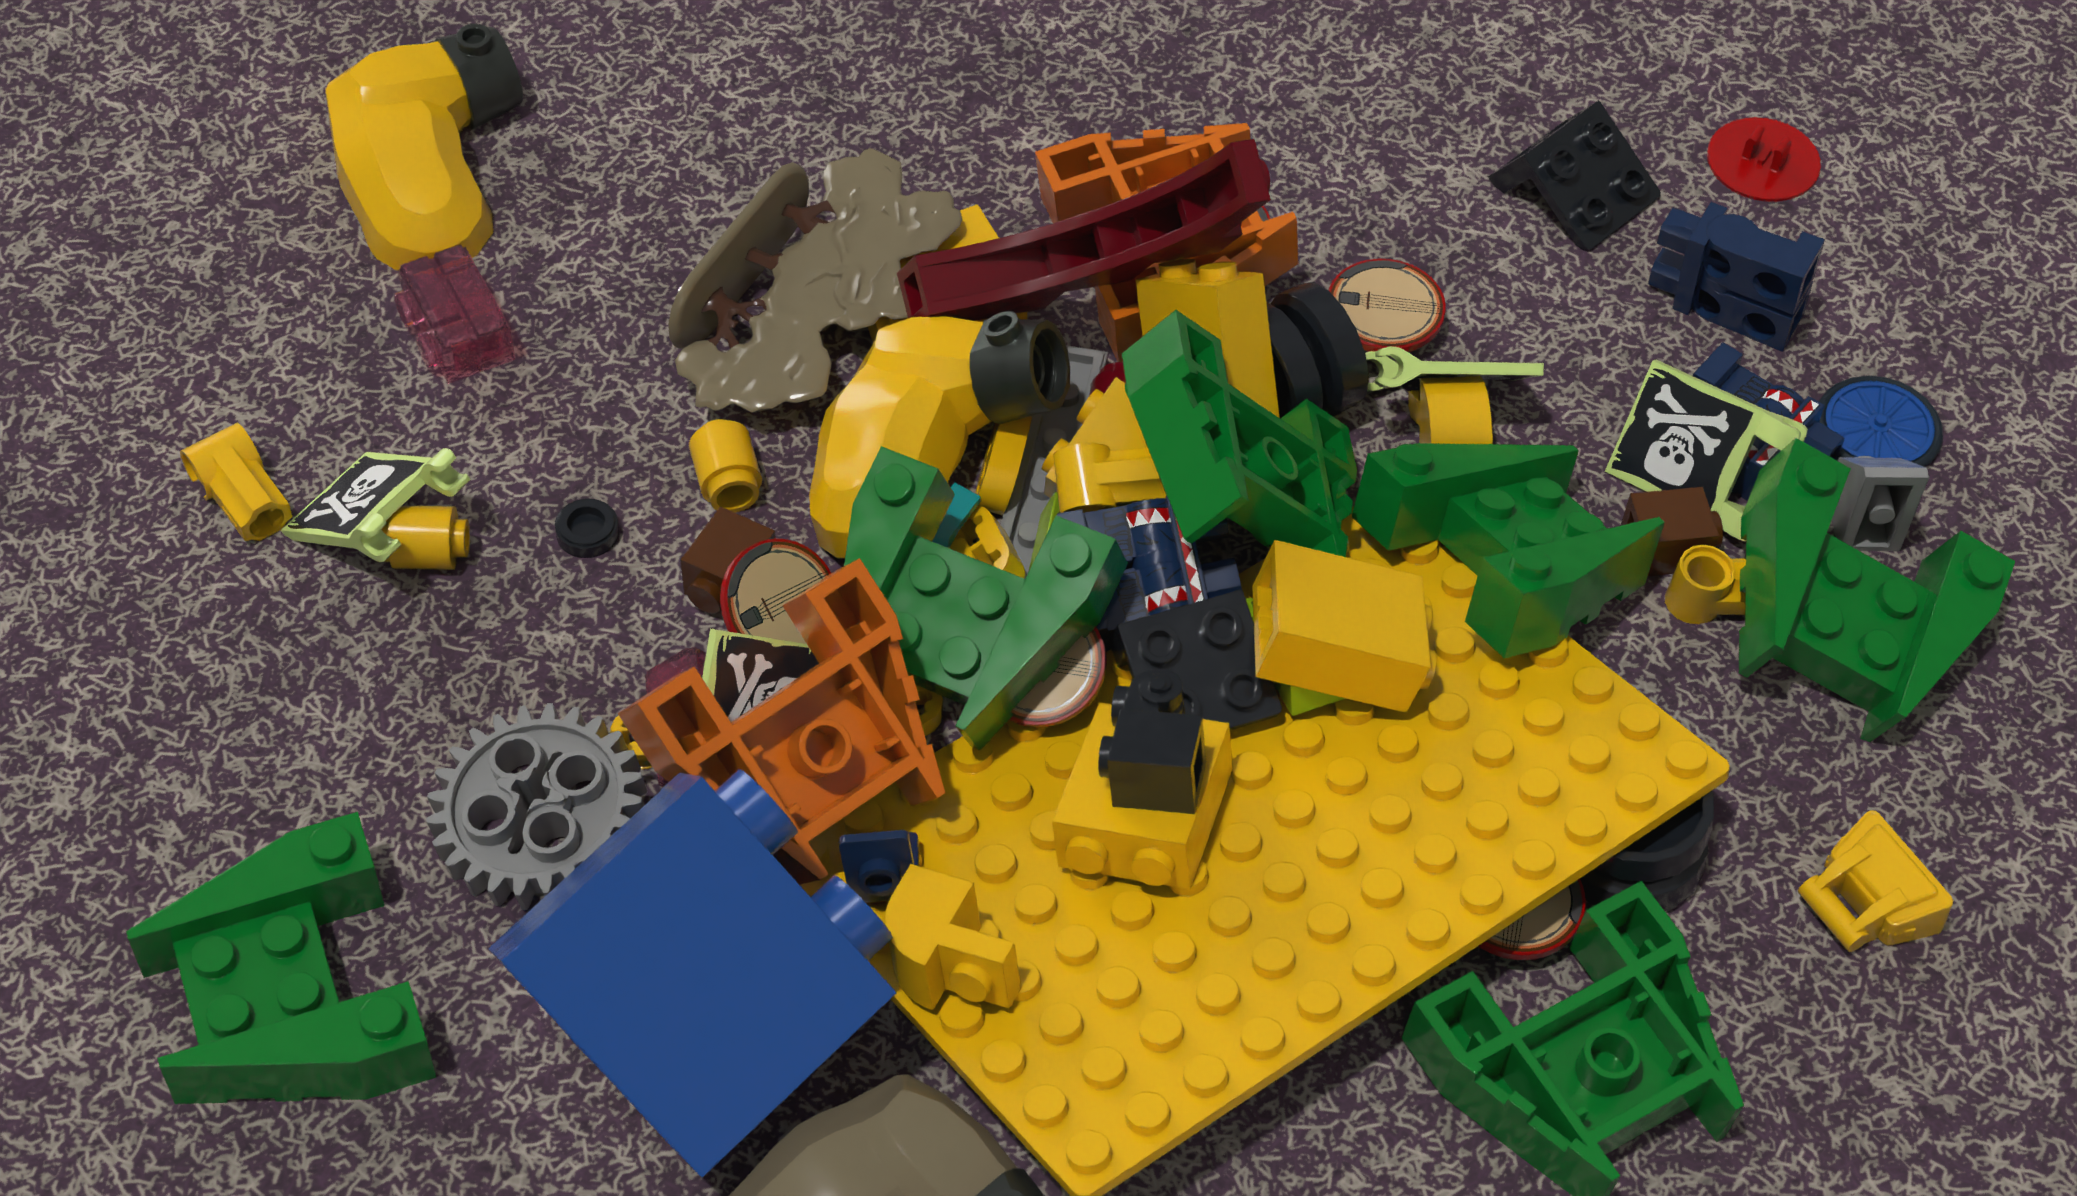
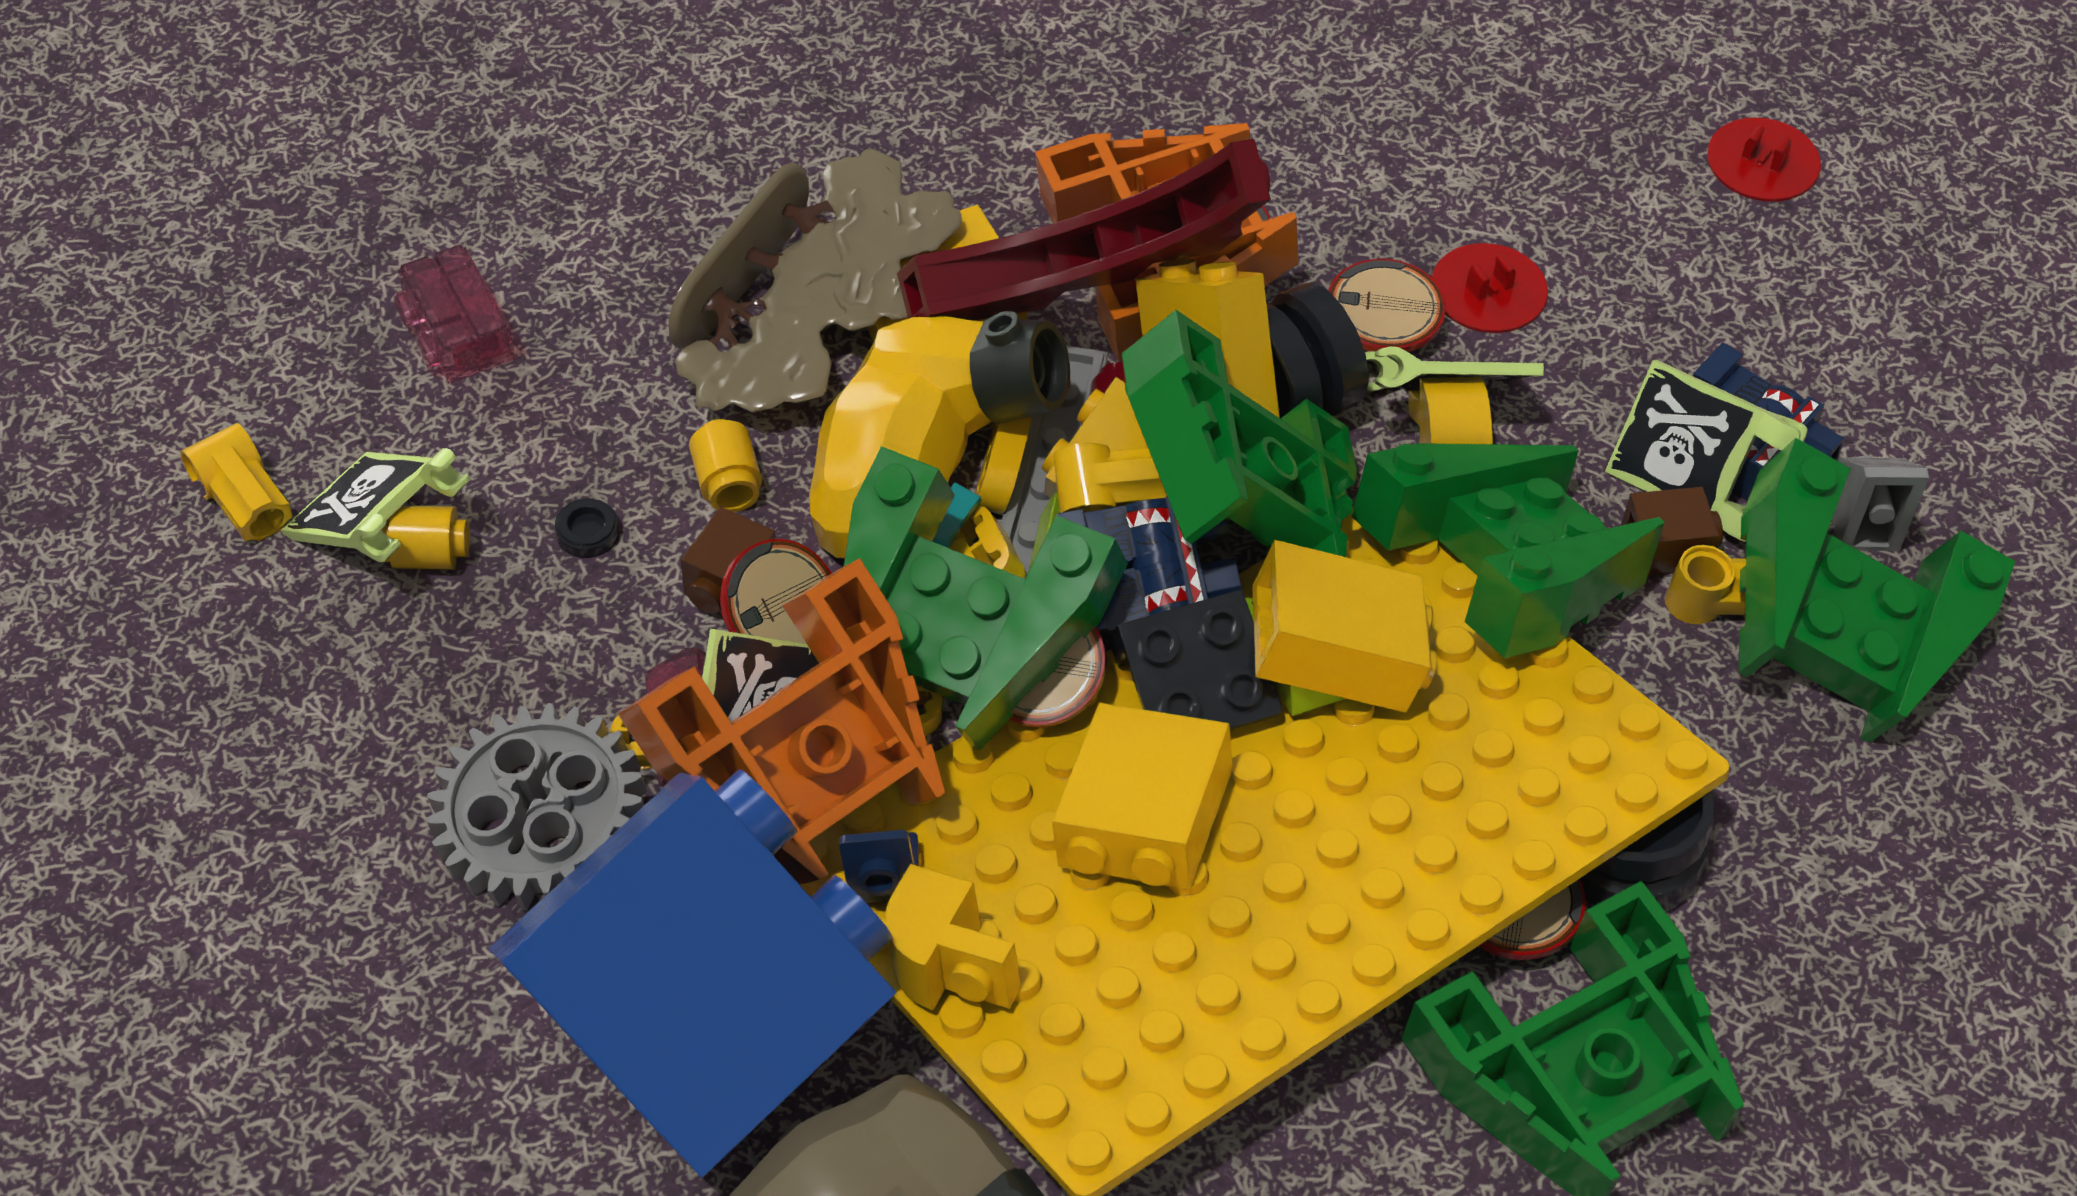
green wedge [126,812,437,1104] -> none
yellow piece [325,24,523,274] -> none
black brick [1098,669,1206,814] -> none
black bracket [1488,100,1661,251] -> none
dark blue hips [1648,202,1825,352] -> none
yellow piece [1798,810,1953,952] -> none
blue wheel [1819,375,1943,467] -> none
none -> red piece [1432,243,1548,333]

